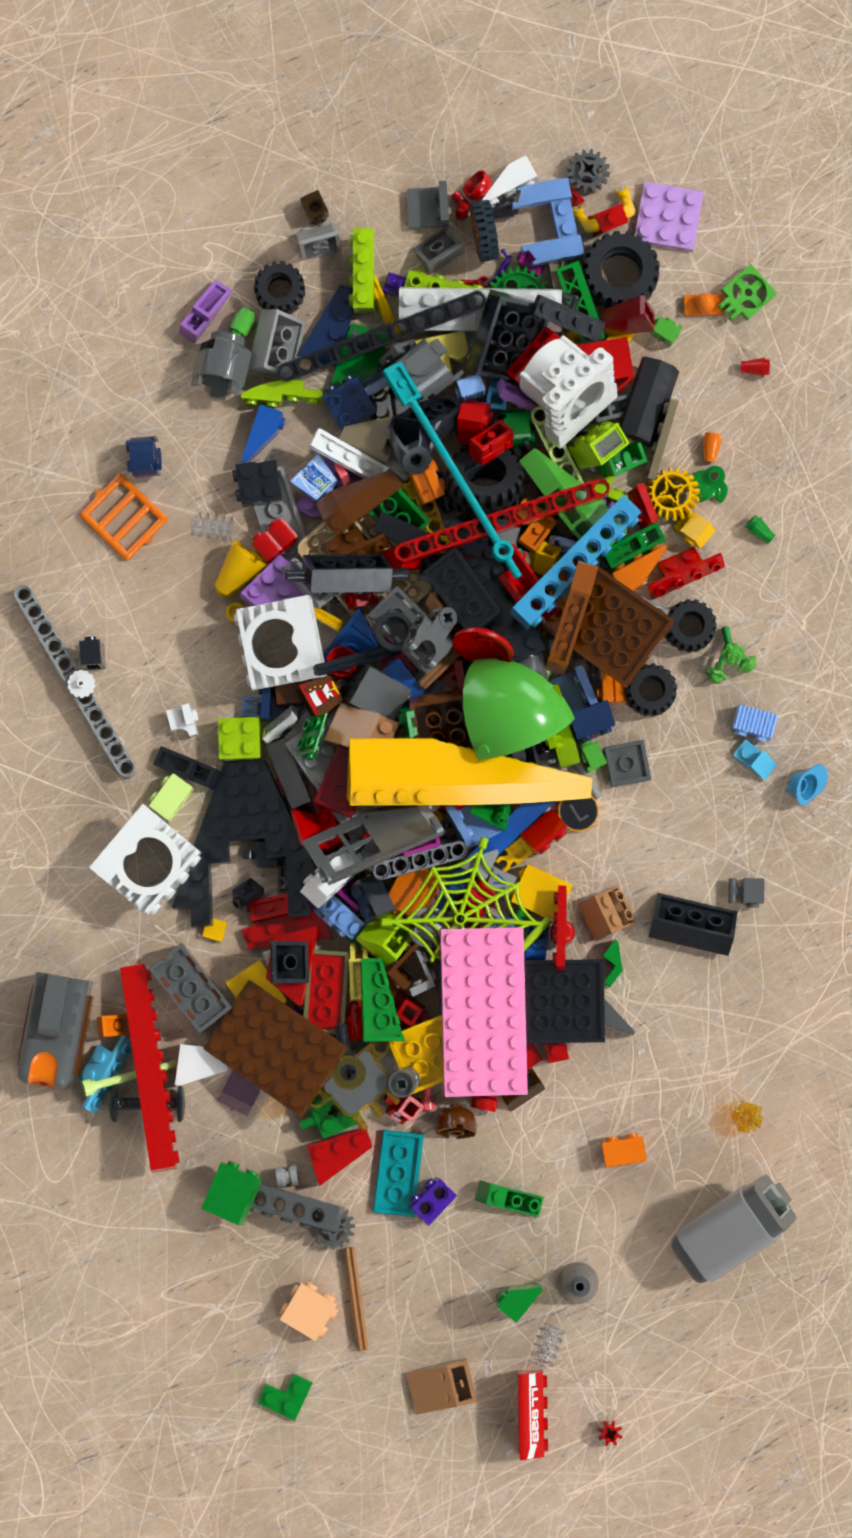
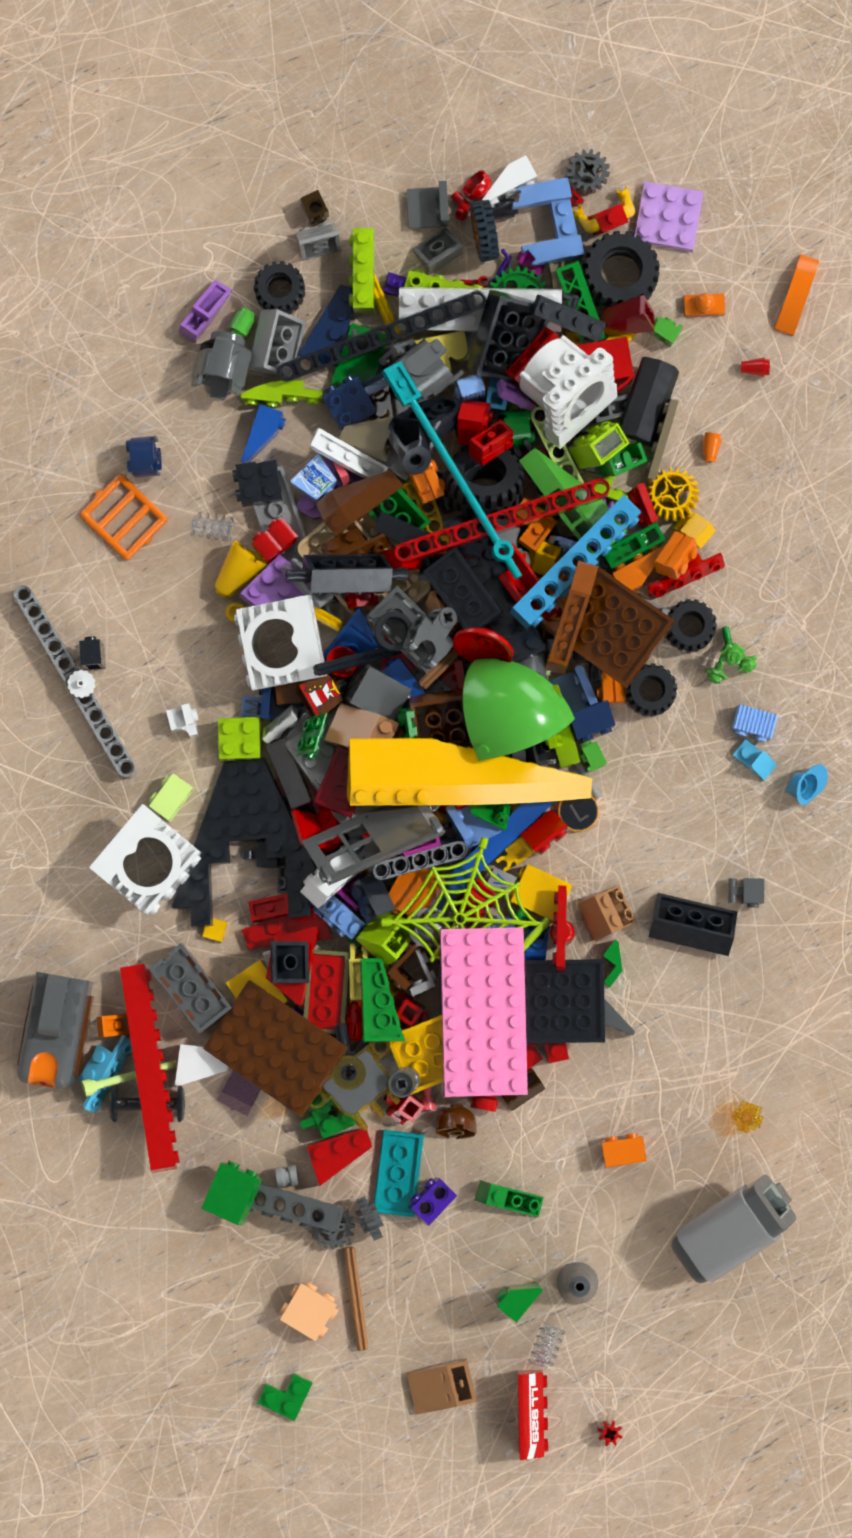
black slope [153,746,220,790] -> none
black bracket [232,878,264,914] -> none
light grey slope [459,849,499,880] -> none
dark grey plate [603,740,652,788] -> none
green plate [692,466,728,503] -> none
bright green piece [718,264,777,321] -> none
green cone [745,515,775,544] -> none
none -> dark grey gear [355,1196,384,1241]
none -> orange brick [654,531,698,580]
none -> orange slope [774,255,819,336]

